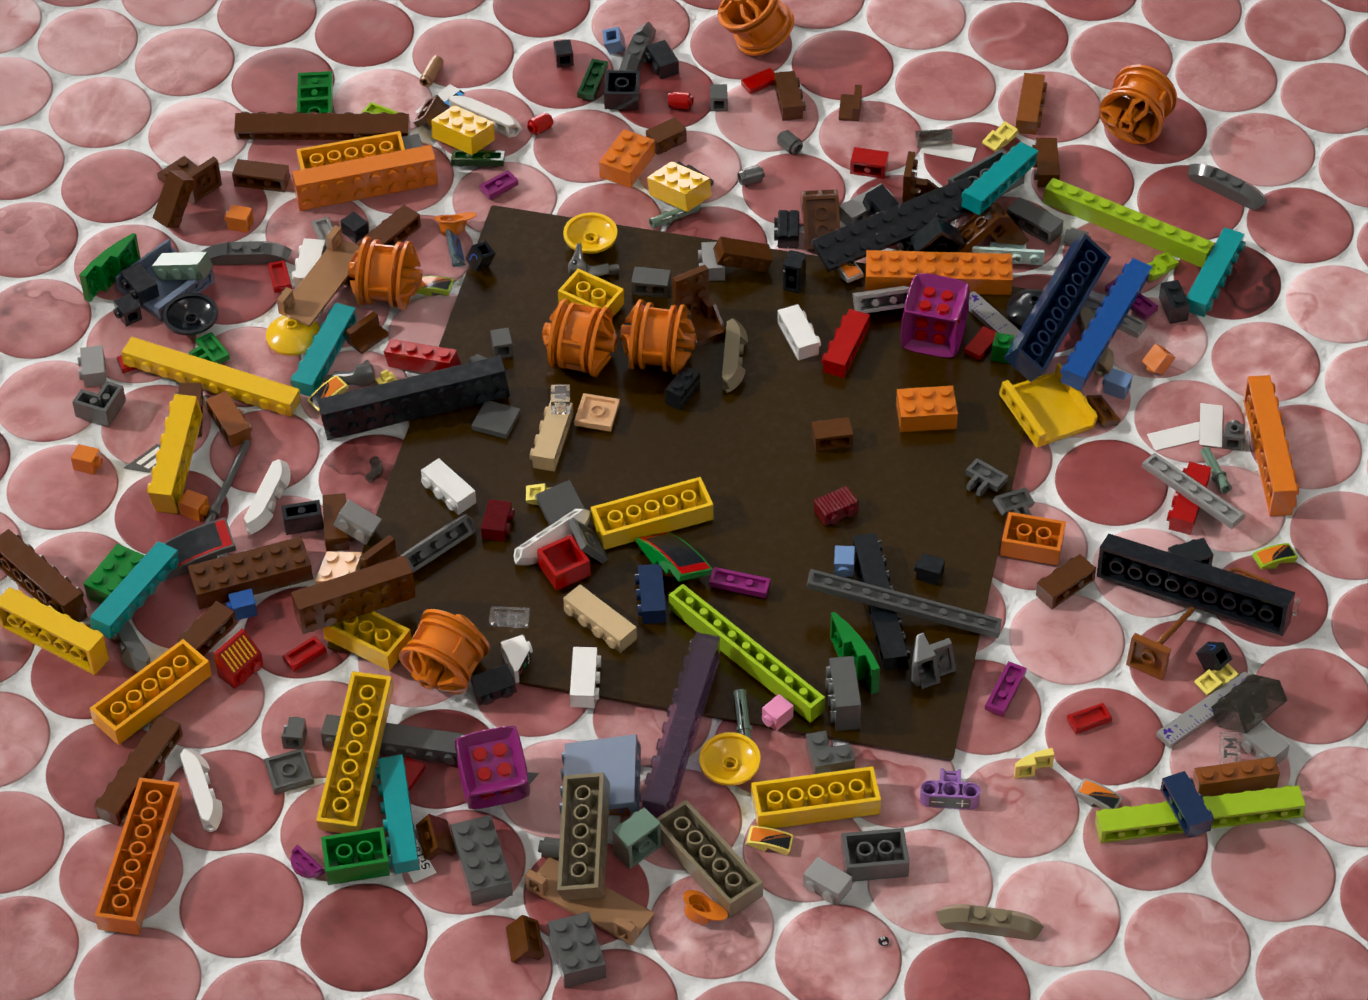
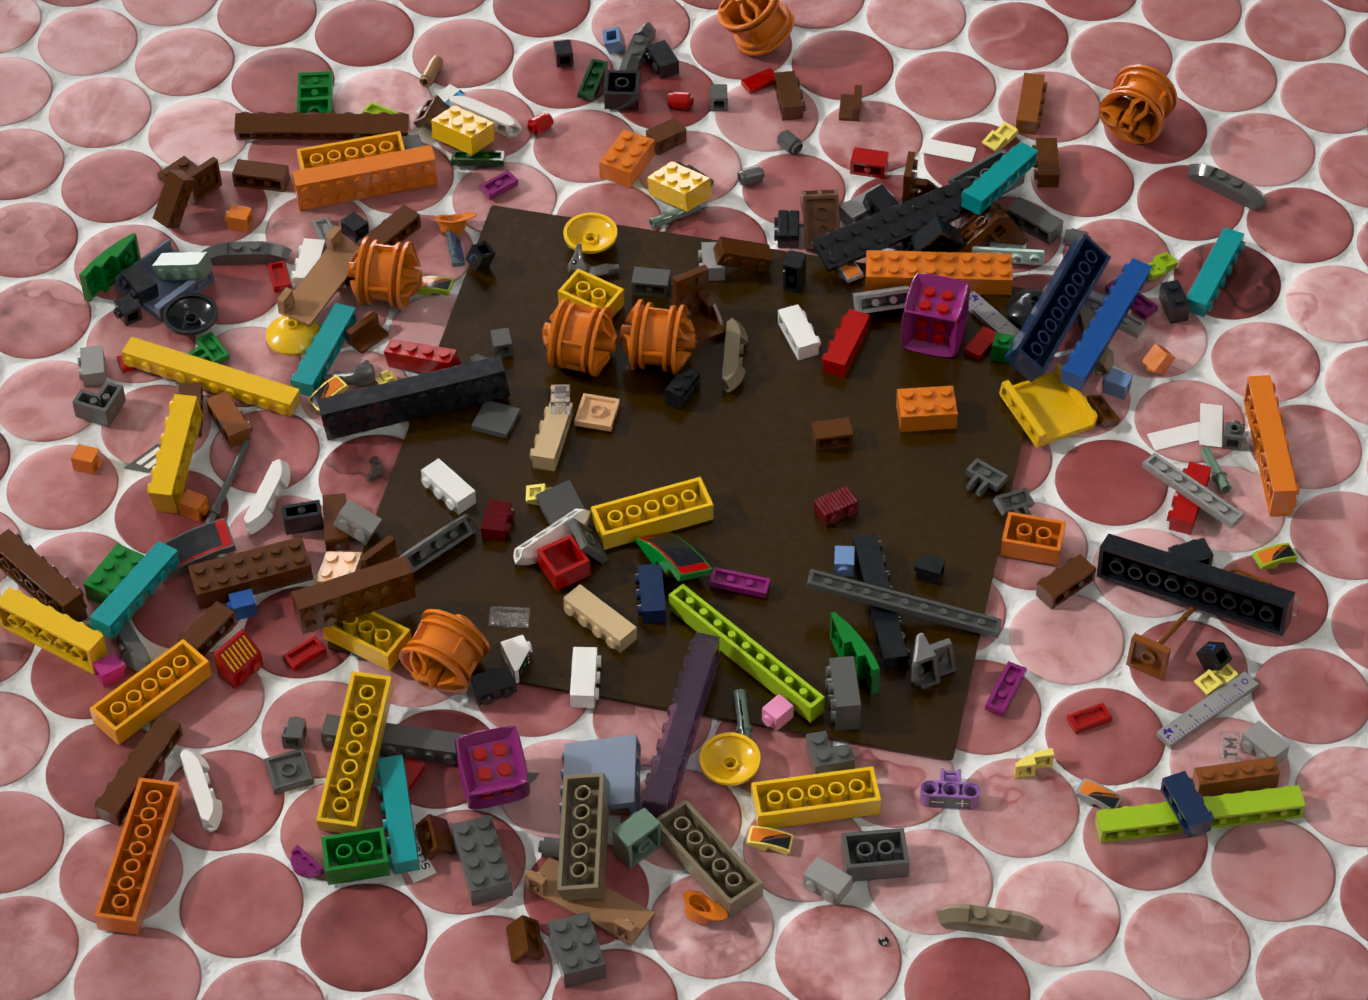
clear smoke panel [915,129,953,148] -> none
lime brick [1043,178,1214,268] -> none
clear smoke brick [1211,674,1288,734] -> none
none -> dark pink brick [93,652,127,688]

